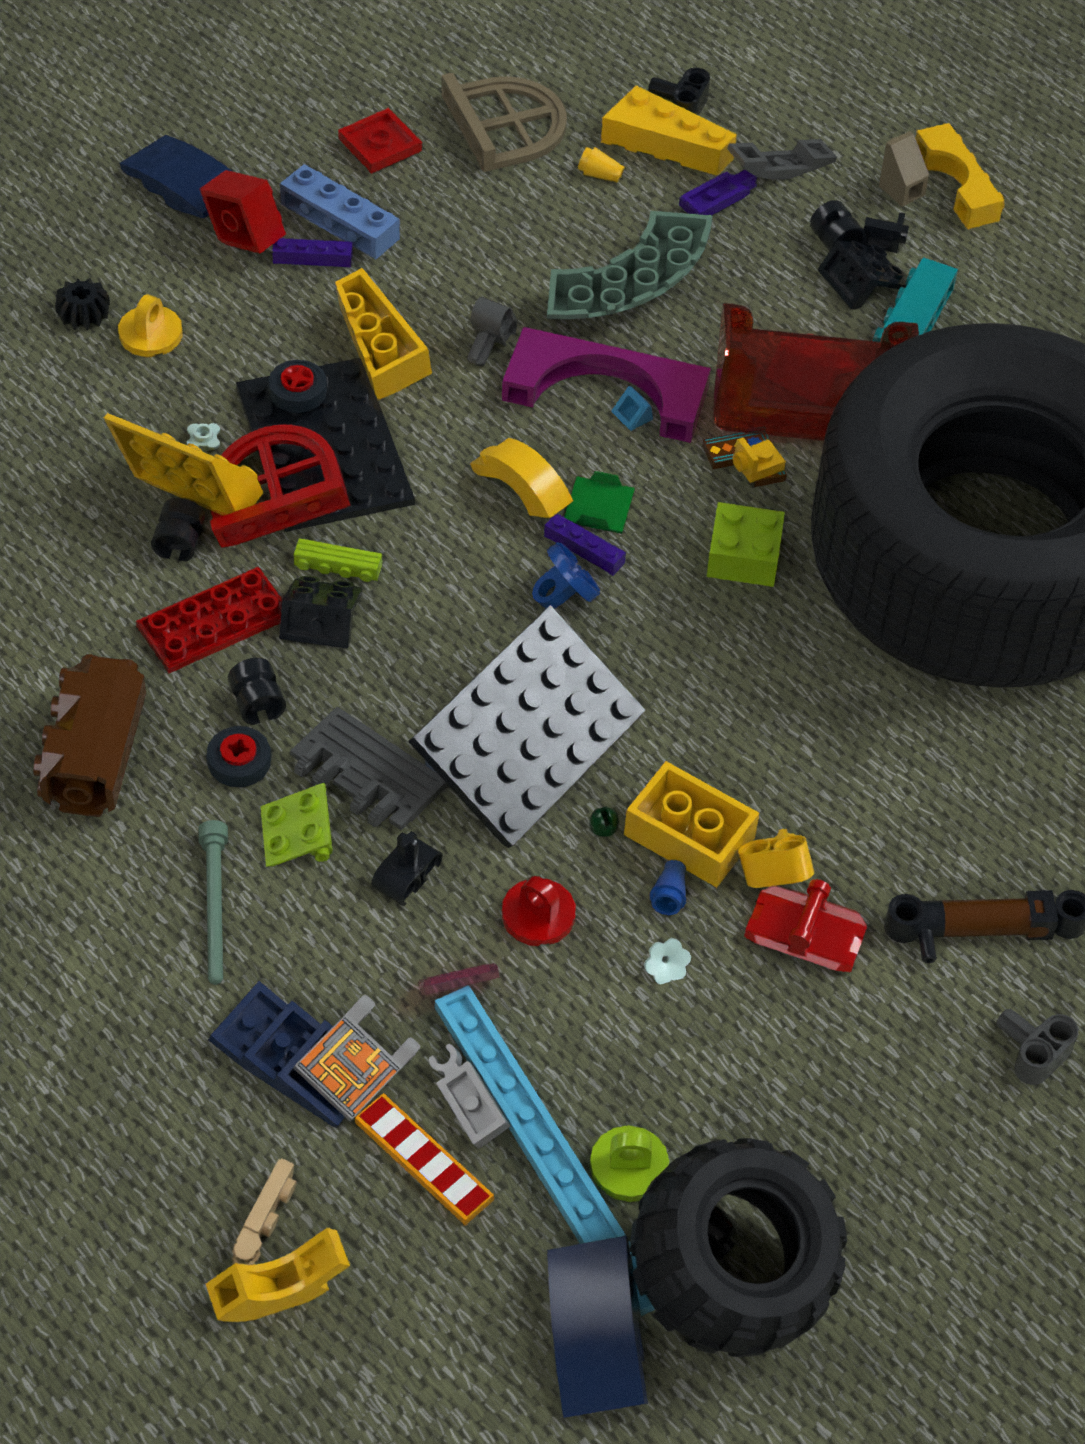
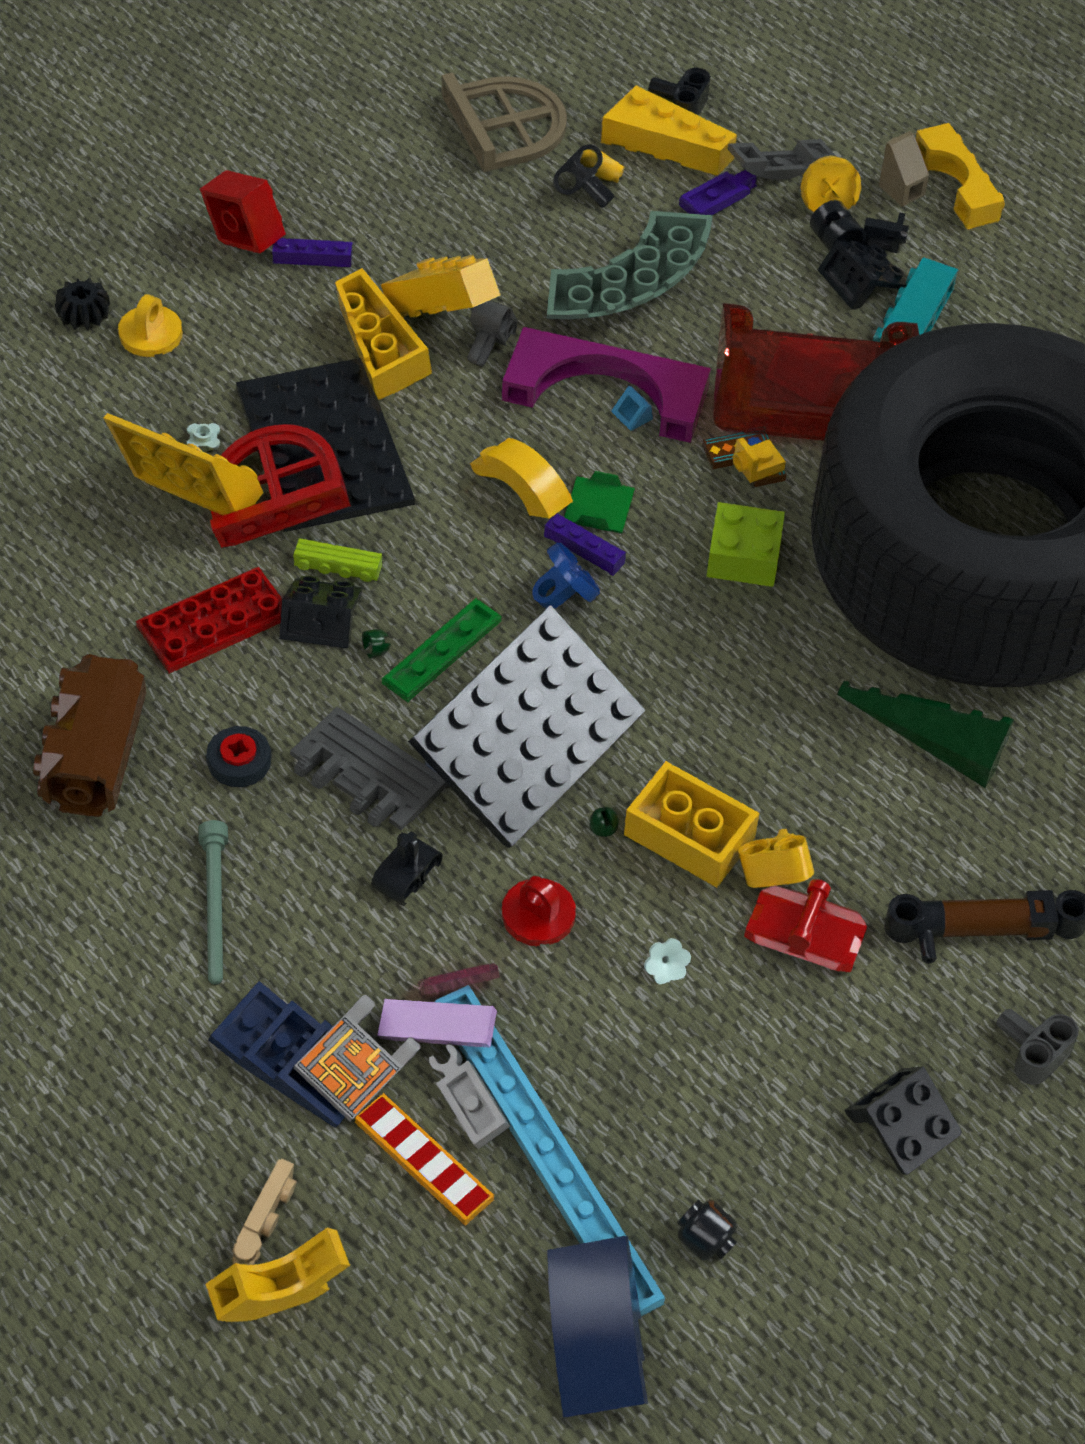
dark blue slope [119,135,233,219] -> none
black wheel [151,497,206,562] -> none
black wheel [228,658,286,725] -> none
lime hinge [260,783,333,867] -> none
black wheel [268,359,327,413] -> none
medium blue brick [280,164,400,259] -> none
red plate [338,108,422,174] -> none
lime tile [589,1125,669,1202] -> none
black tyre [630,1138,847,1357] -> none
blue cone [649,860,686,915] -> none
none -> dark green hinge [362,629,391,659]
none -> lavender tile [377,999,497,1048]
none -> yellow wedge [380,255,500,318]
none -> green tile [382,598,502,703]
none -> black beam [553,144,614,207]
none -> yellow tile [800,155,861,213]
none -> dark green wedge [837,680,1014,788]
none -> black bracket [844,1066,962,1175]

